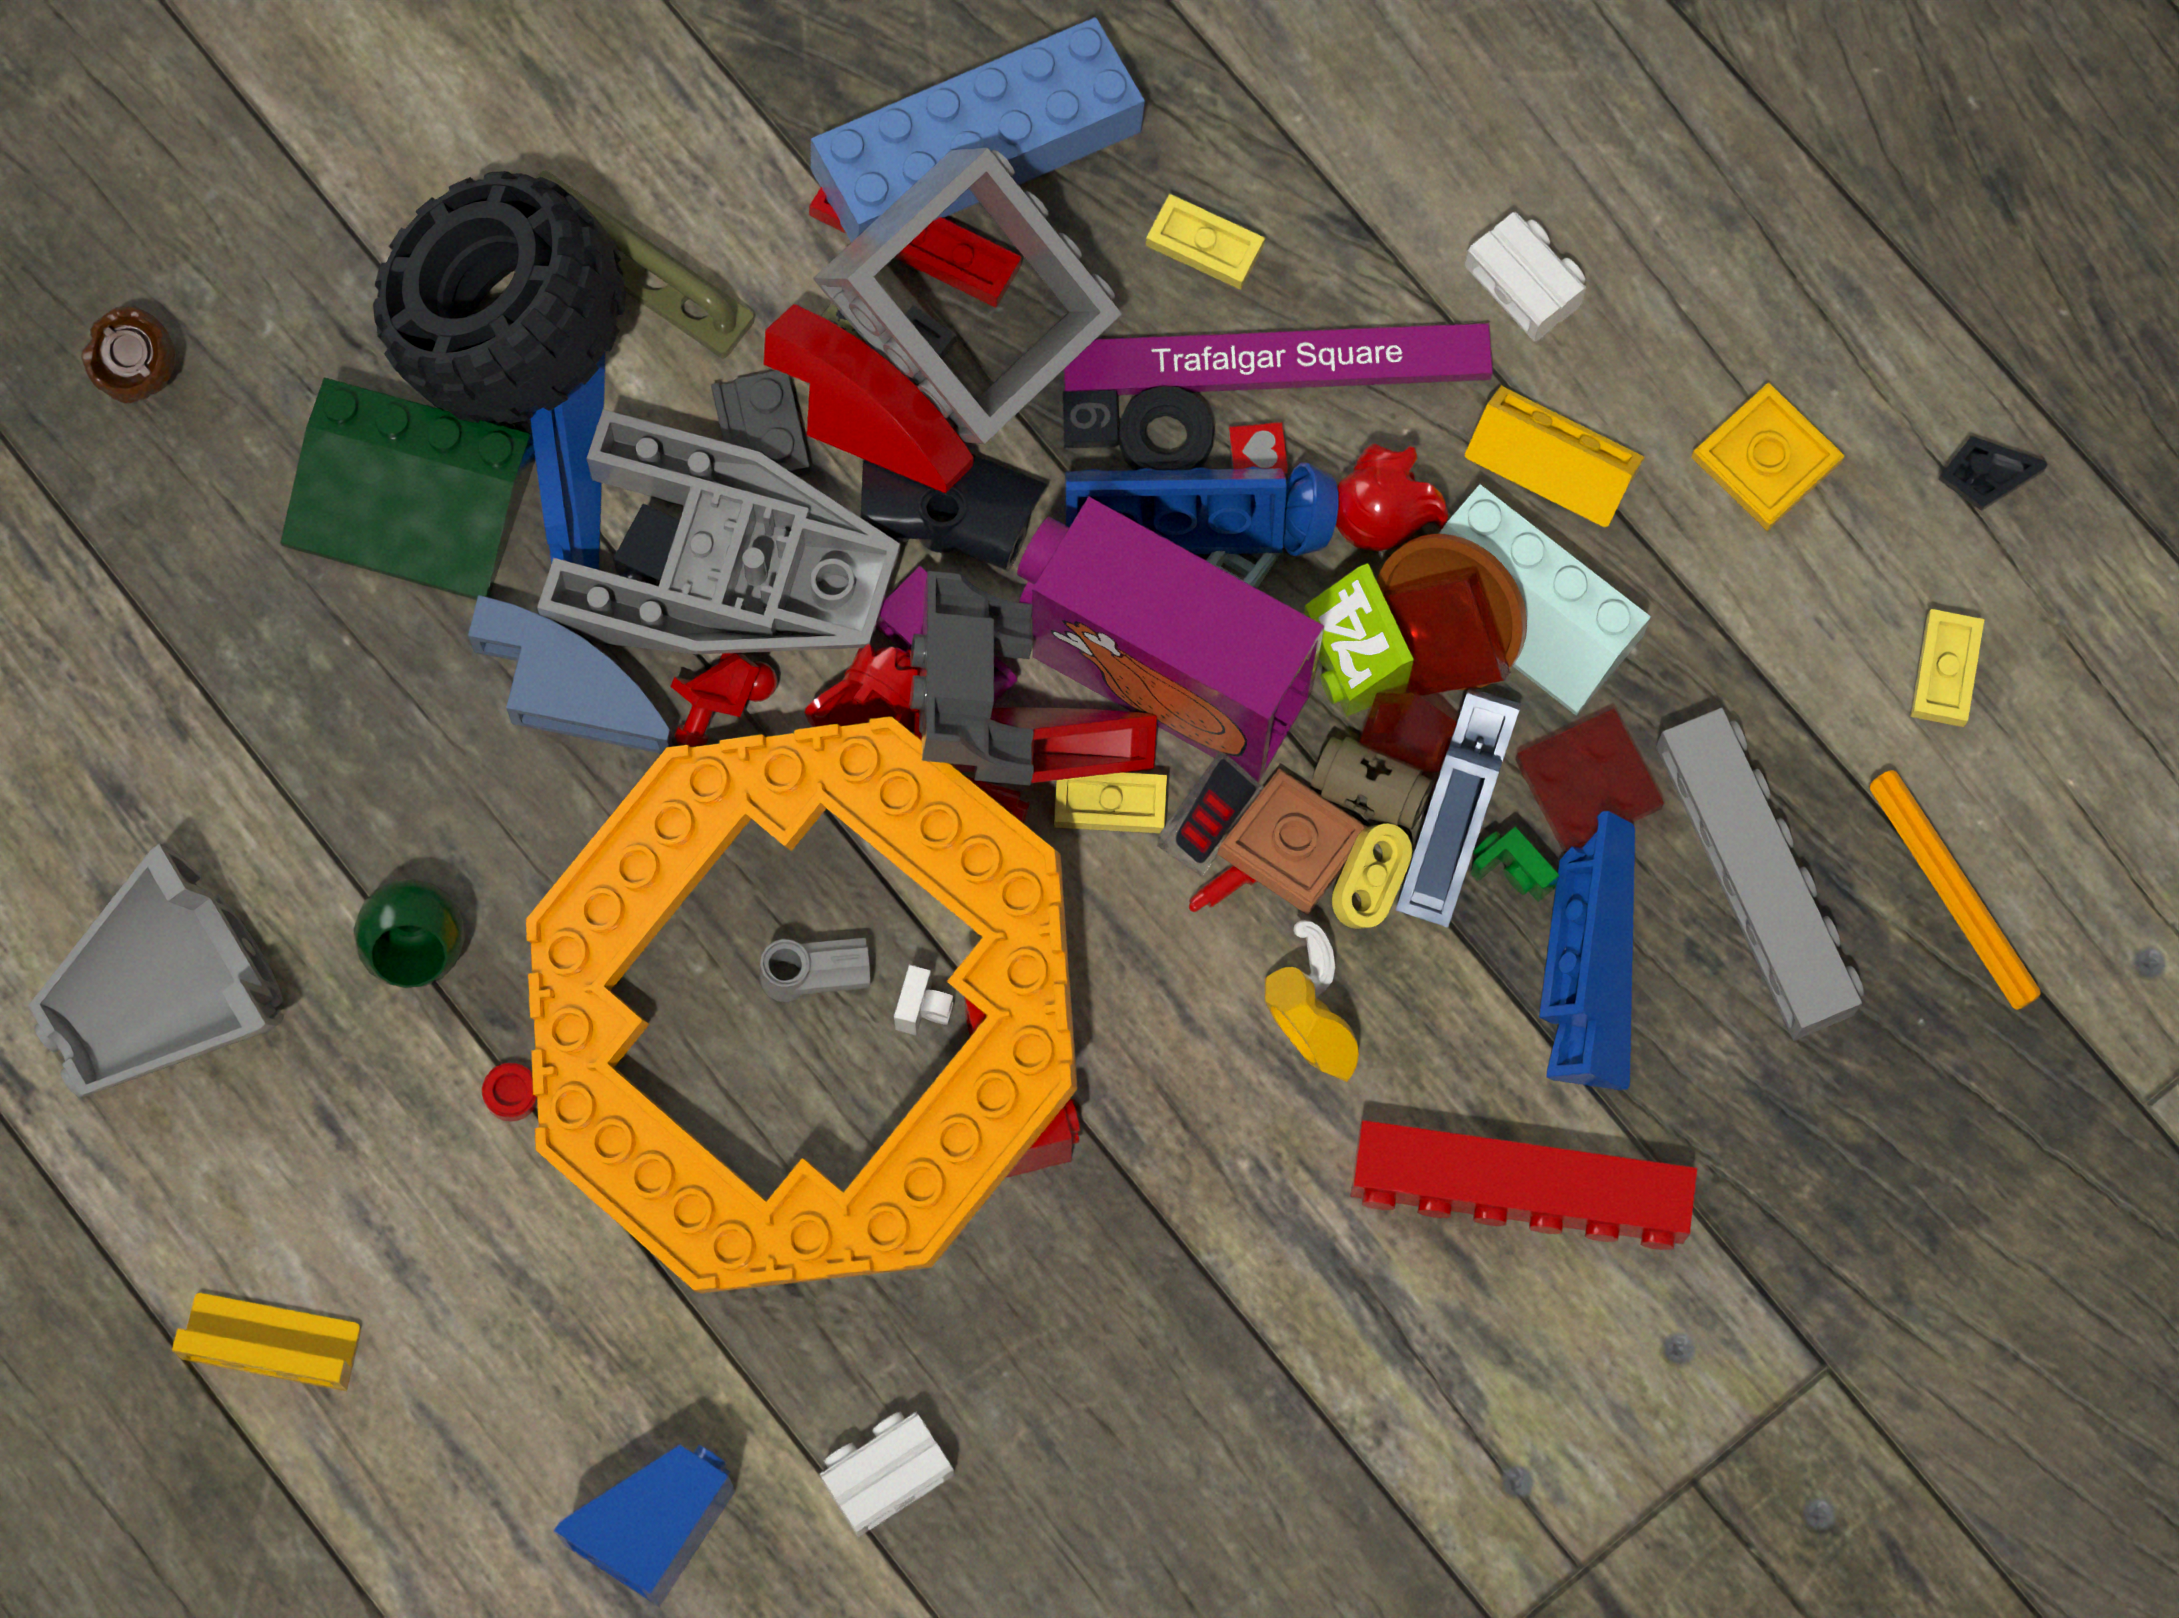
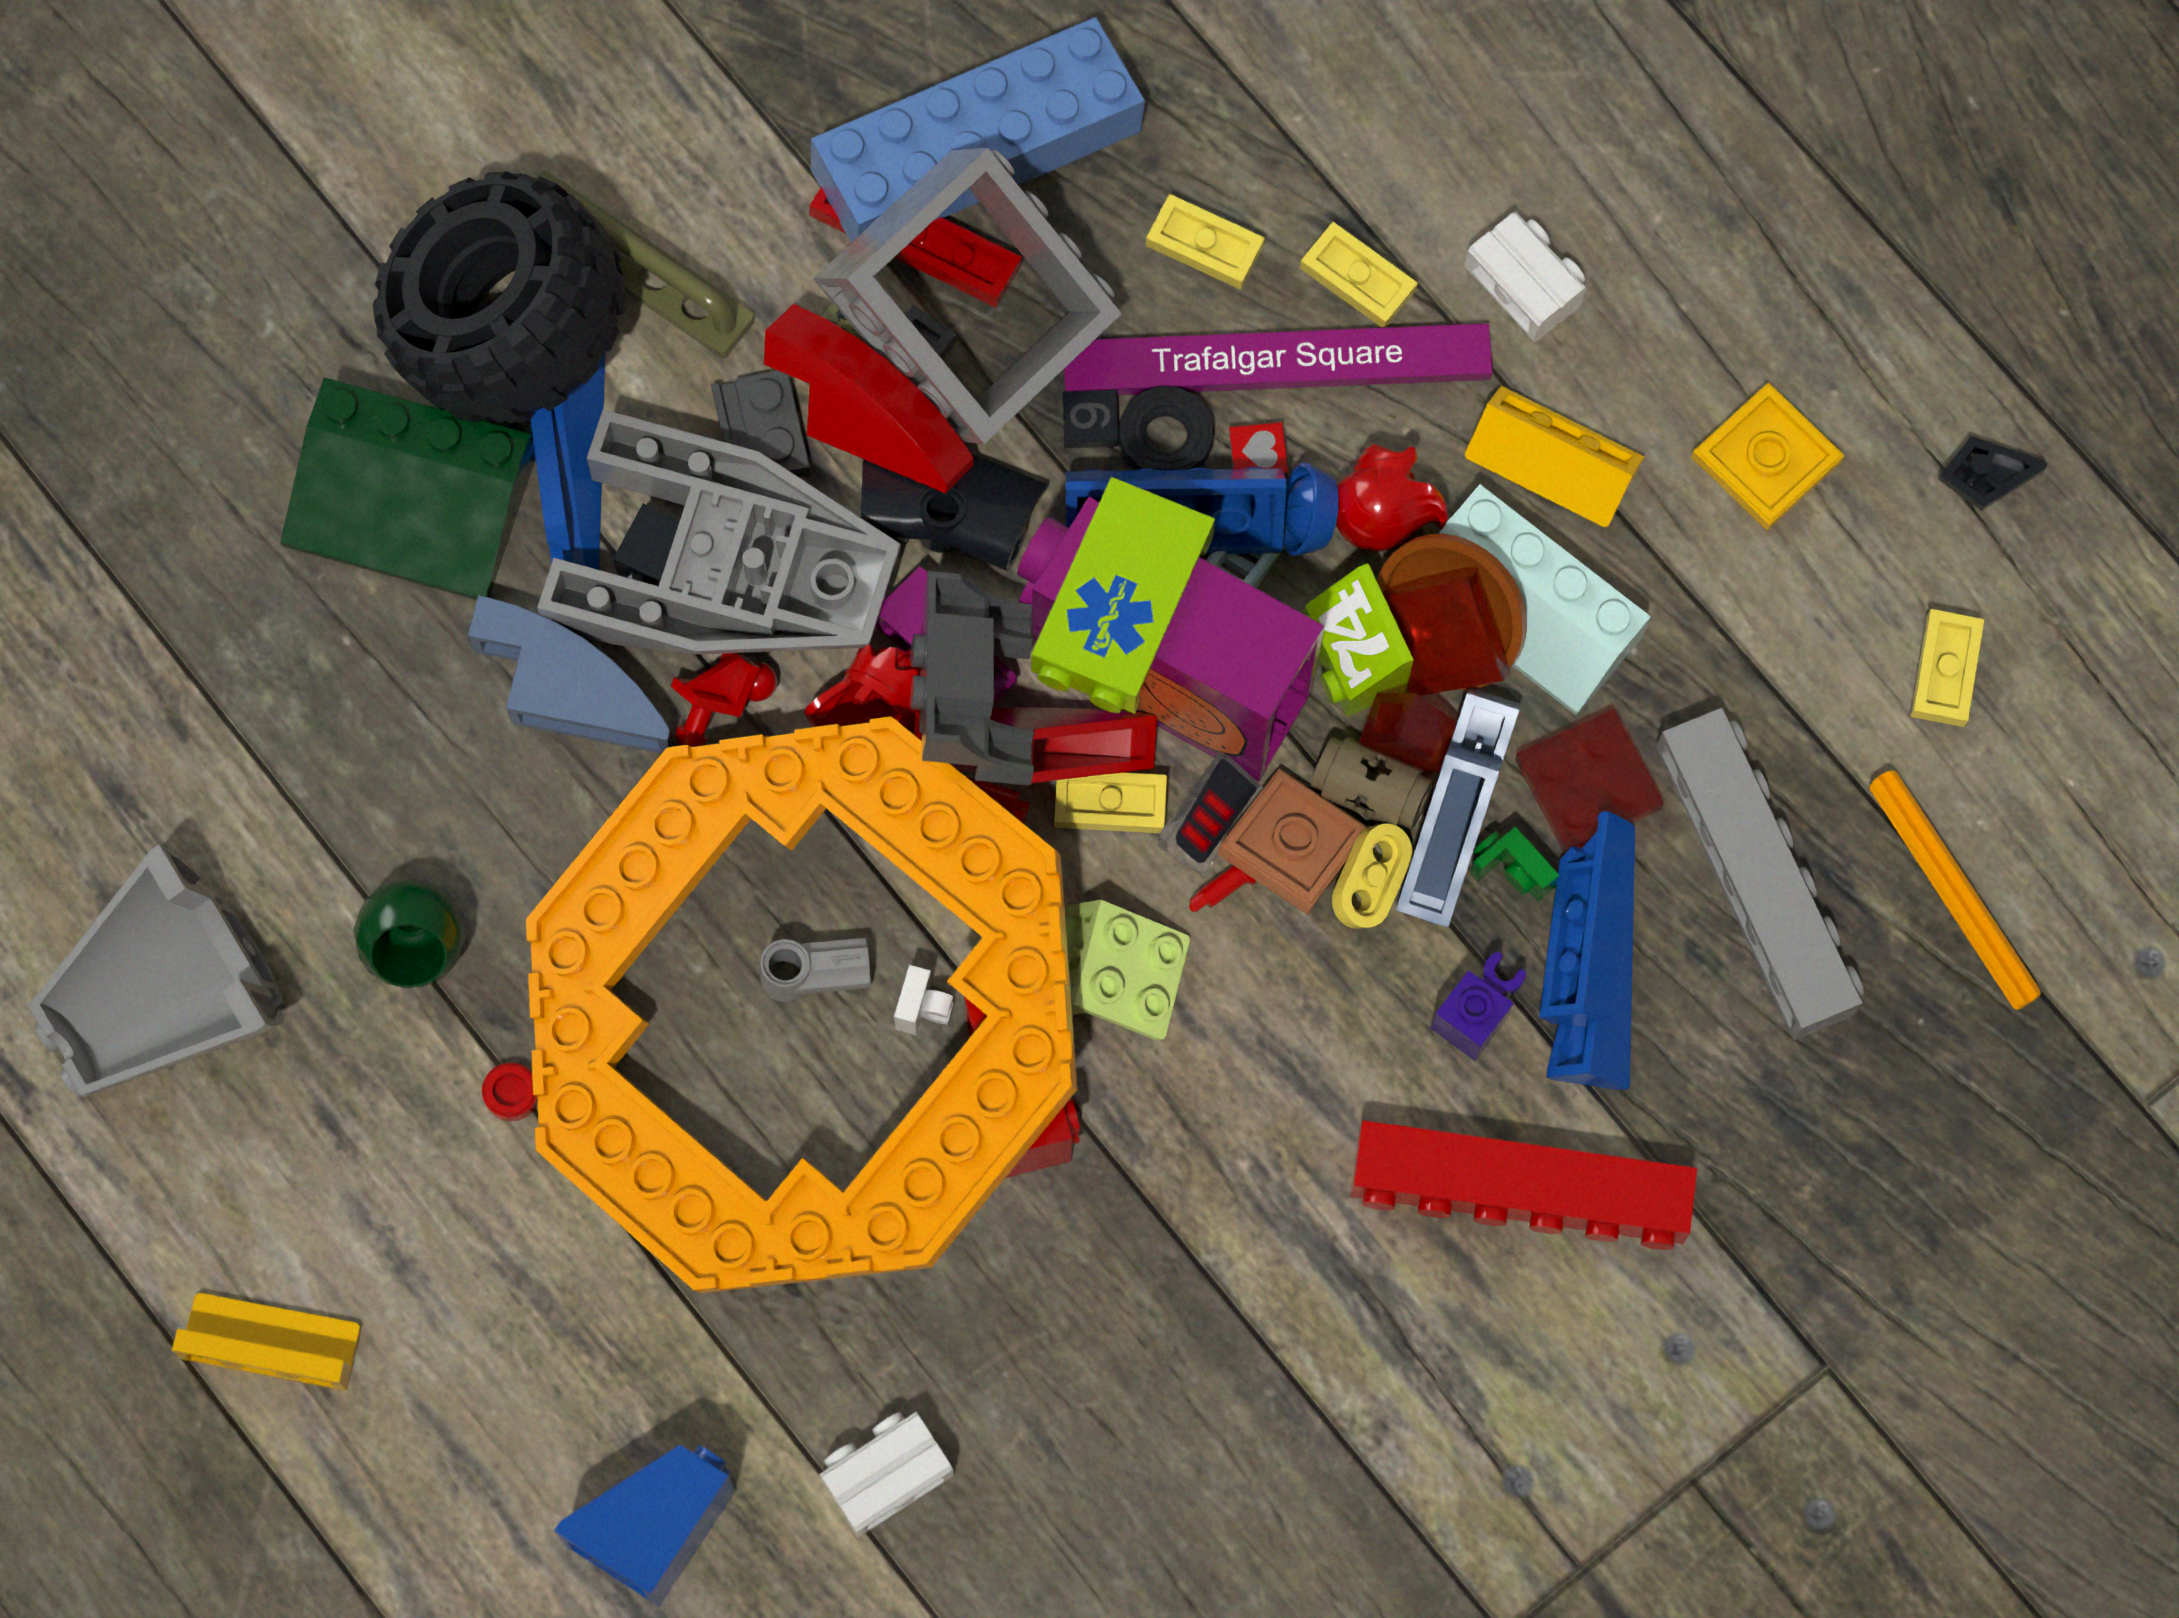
reddish brown hair [82,306,176,403] -> none
yellow hat [1265,920,1359,1082] -> none
none -> lime panel [1031,477,1215,714]
none -> yellowish green bracket [1065,900,1190,1040]
none -> light yellow plate [1300,222,1418,328]
none -> dark purple brick [1430,952,1526,1061]

